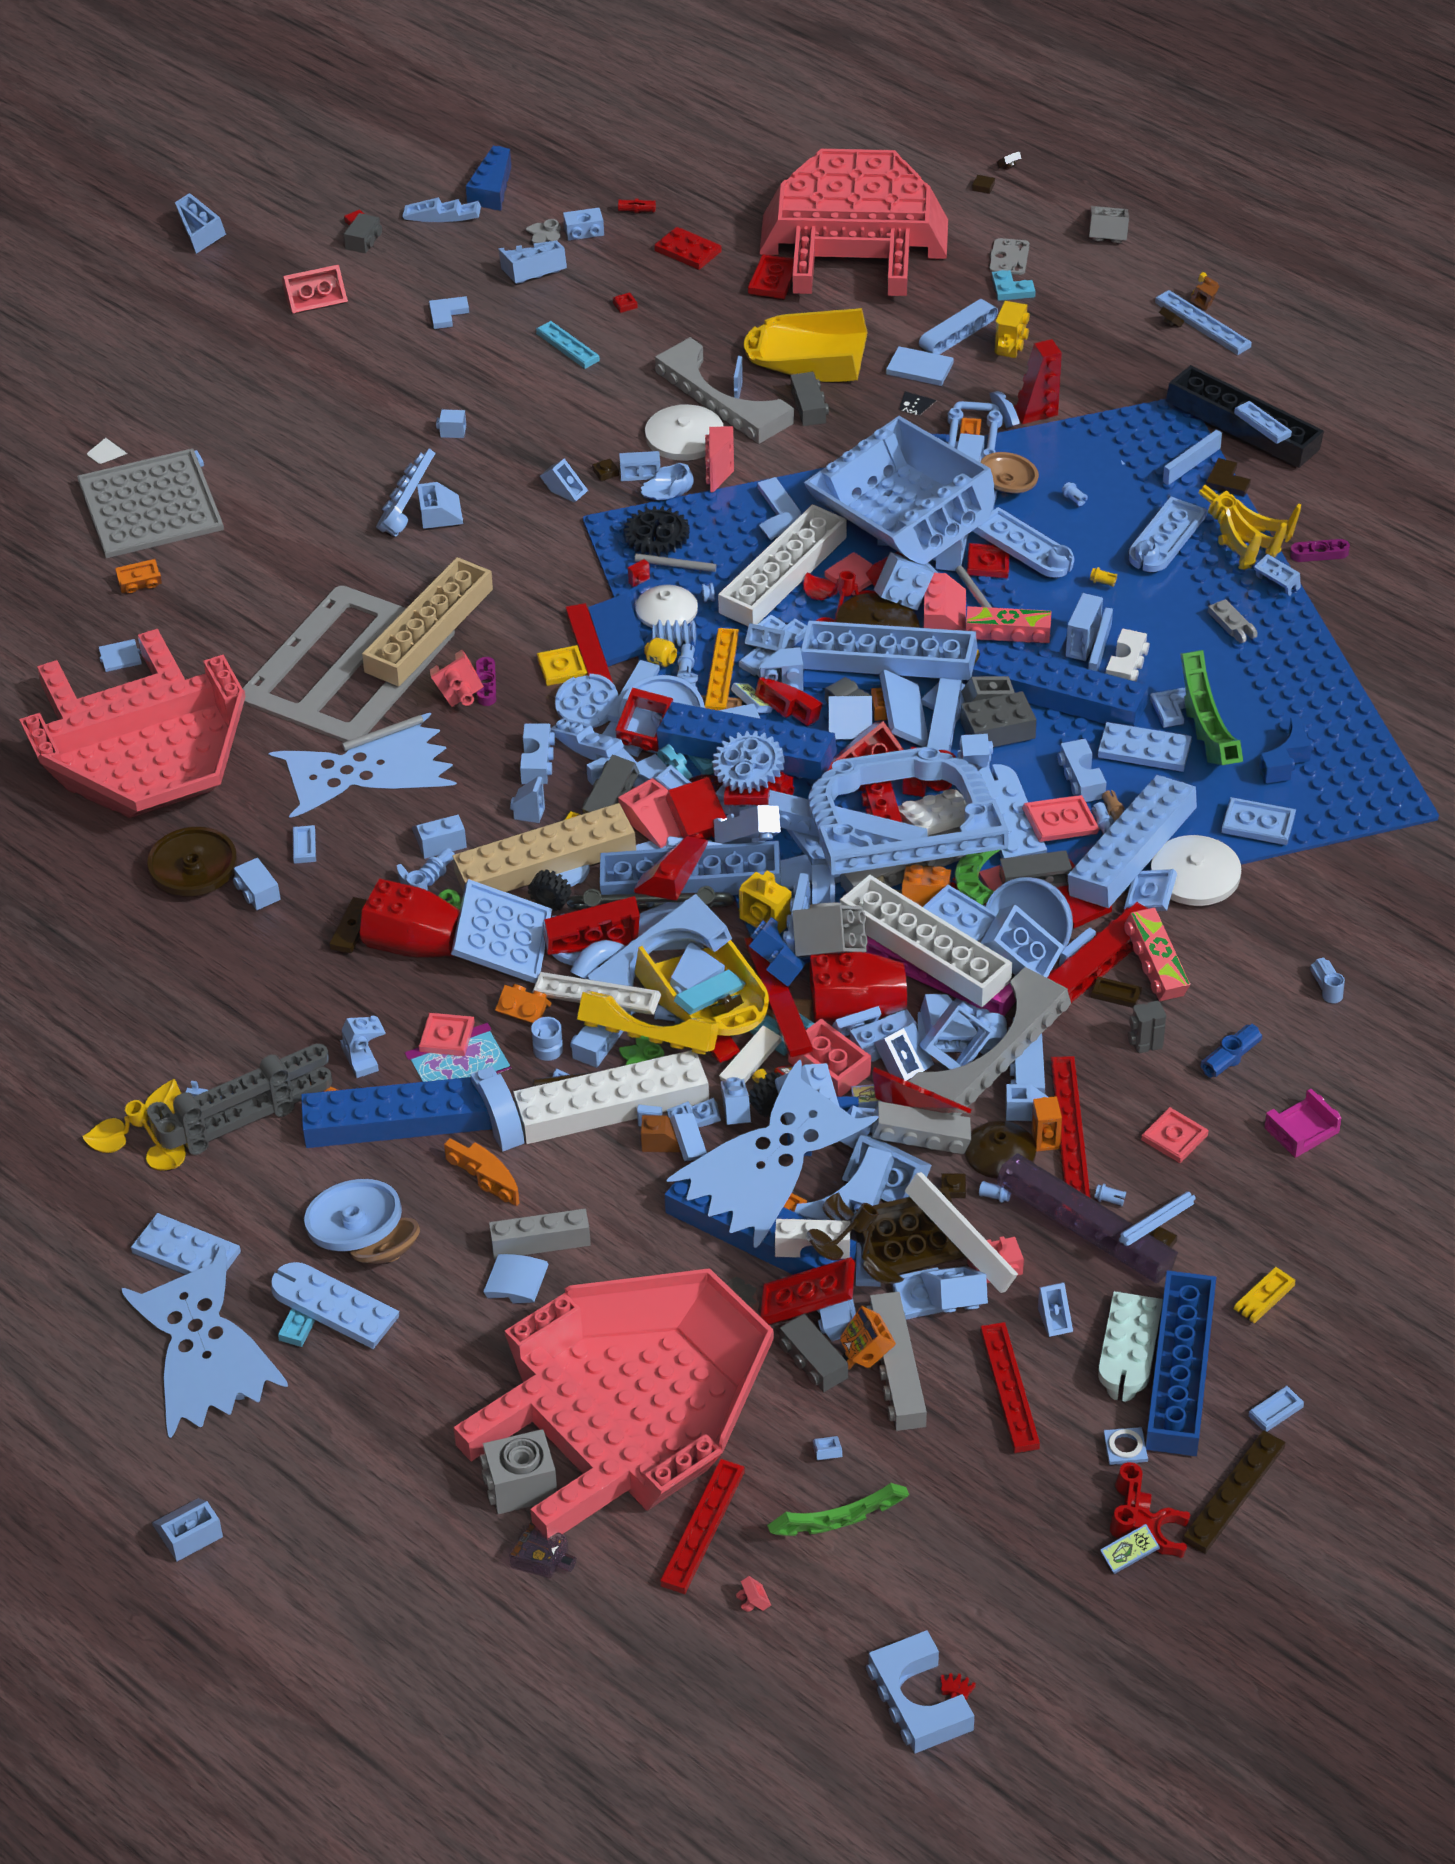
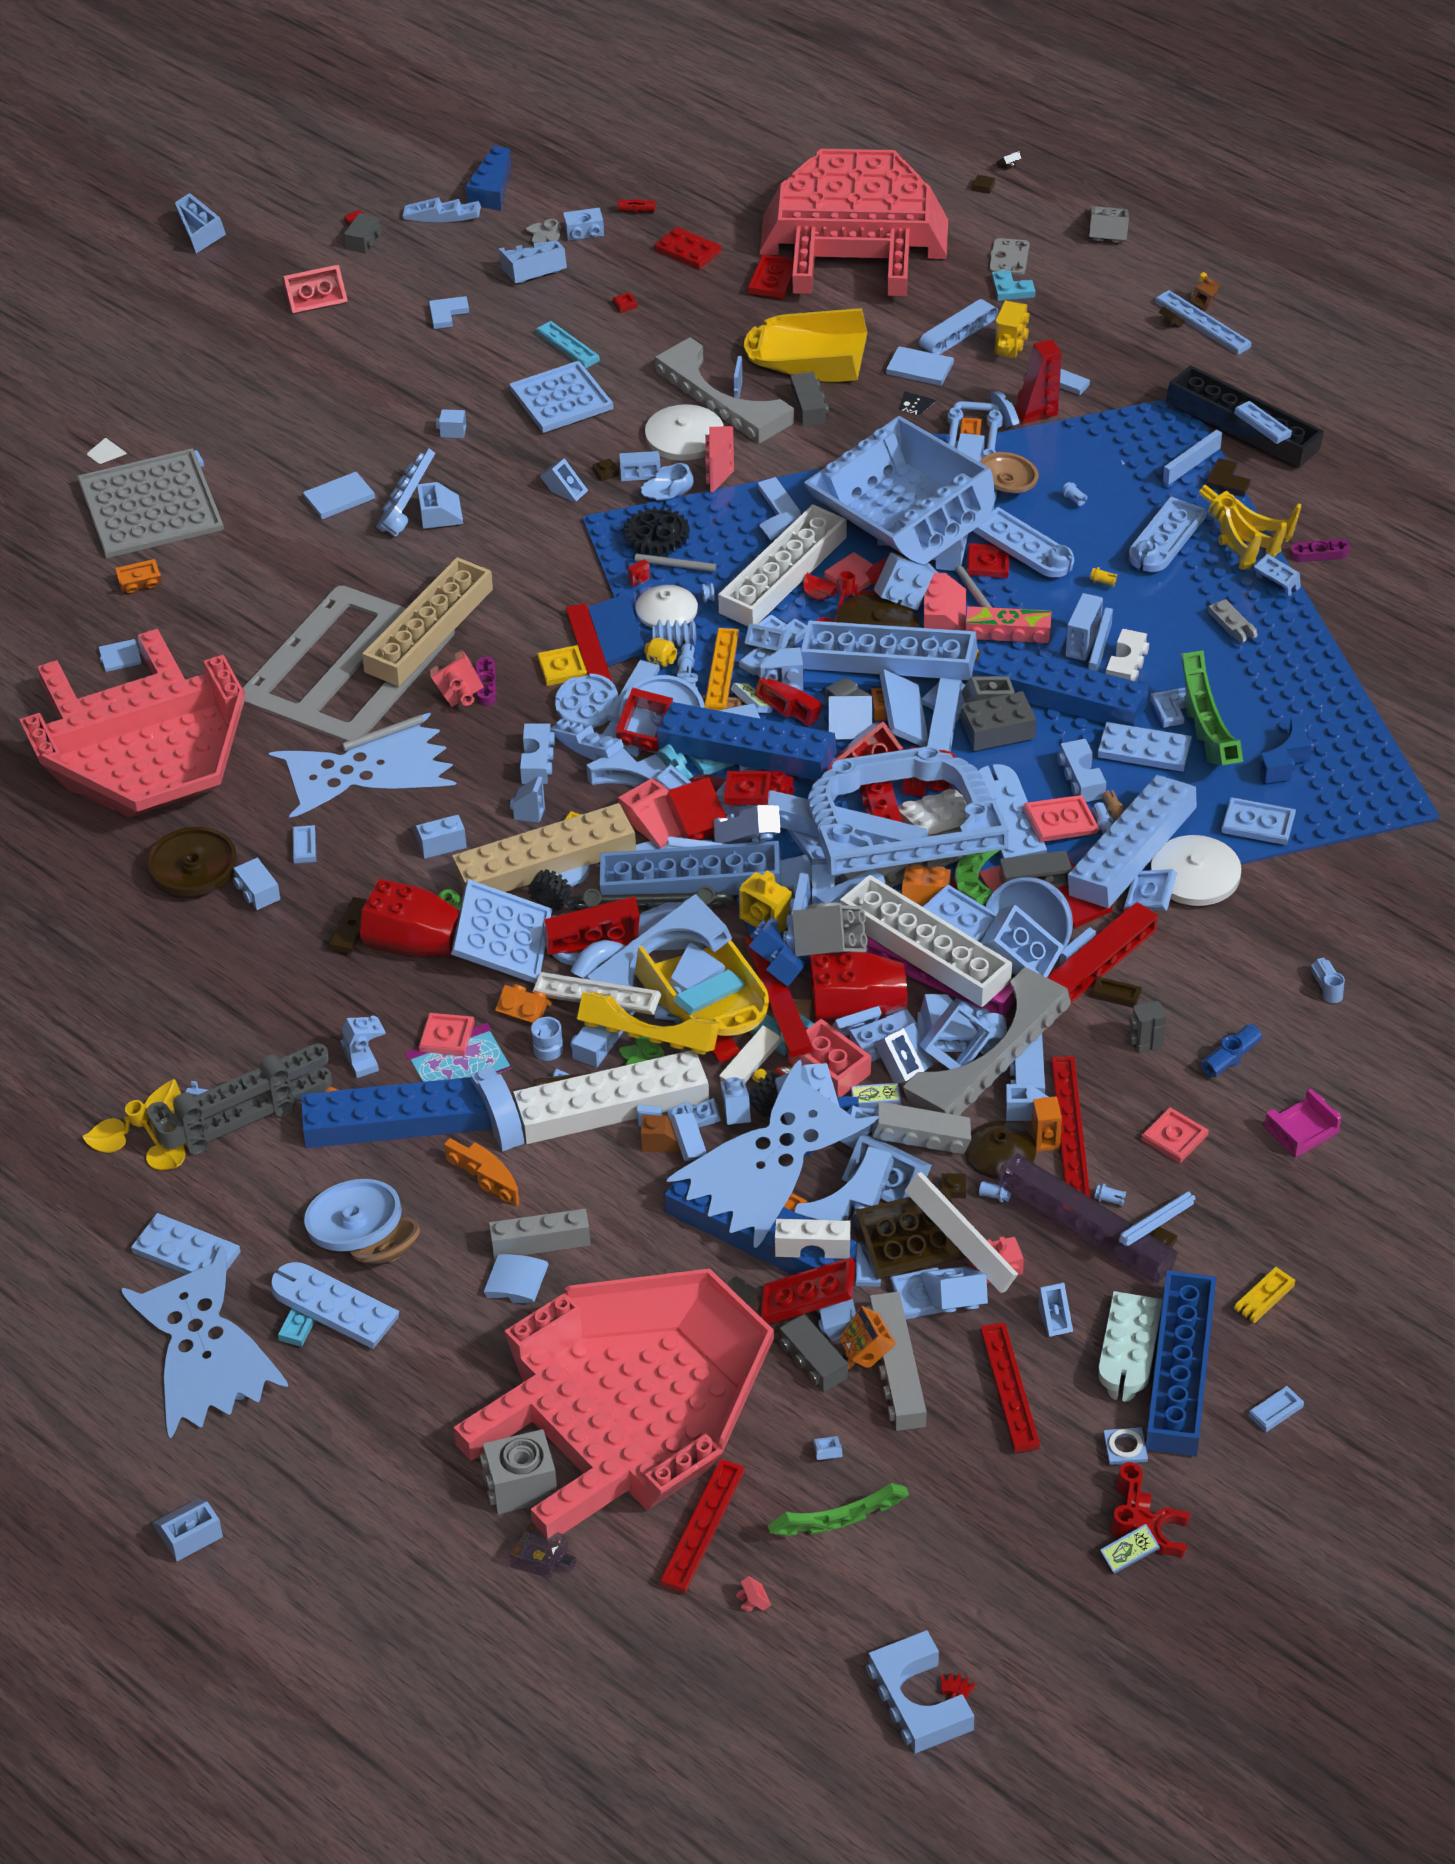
light blue piece [397,848,455,890] -> none
dark grey brick [583,754,640,813] -> none
red wedge [634,836,708,901] -> none
dark brown plate [710,993,744,1016] -> none
light blue gear [712,731,785,793] -> none
dark brown plant [806,1192,905,1284] -> none
red wedge [872,1067,972,1113] -> none
light blue arch [956,734,993,771] -> none
coral brick [1124,908,1190,1001] -> none
dark brown plate [1183,1430,1286,1554] -> none
none -> light blue tile [303,472,375,519]
none -> light blue plate [509,361,613,433]
none -> light blue tile [815,869,885,904]
none -> light blue tile [1060,369,1090,396]

